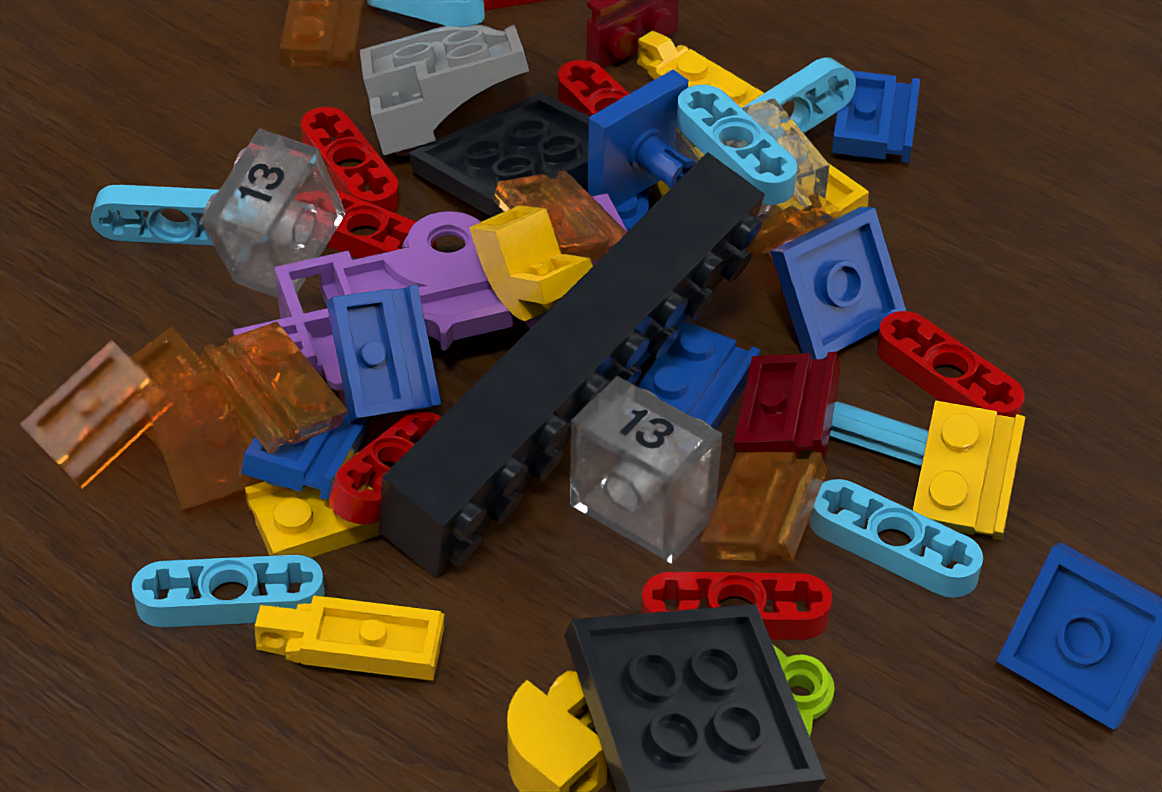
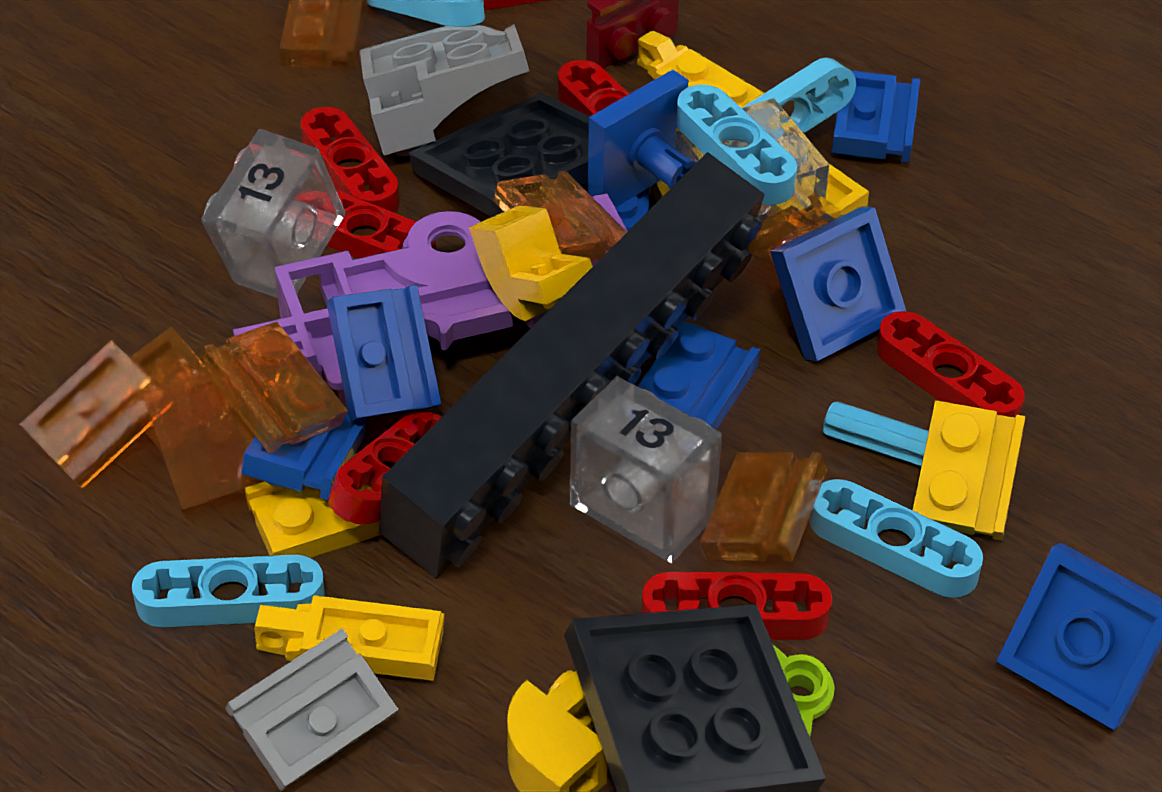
medium azure beam [91,185,257,246] -> none
dark red plate [734,351,841,460] -> none
none -> light grey plate [225,628,399,791]

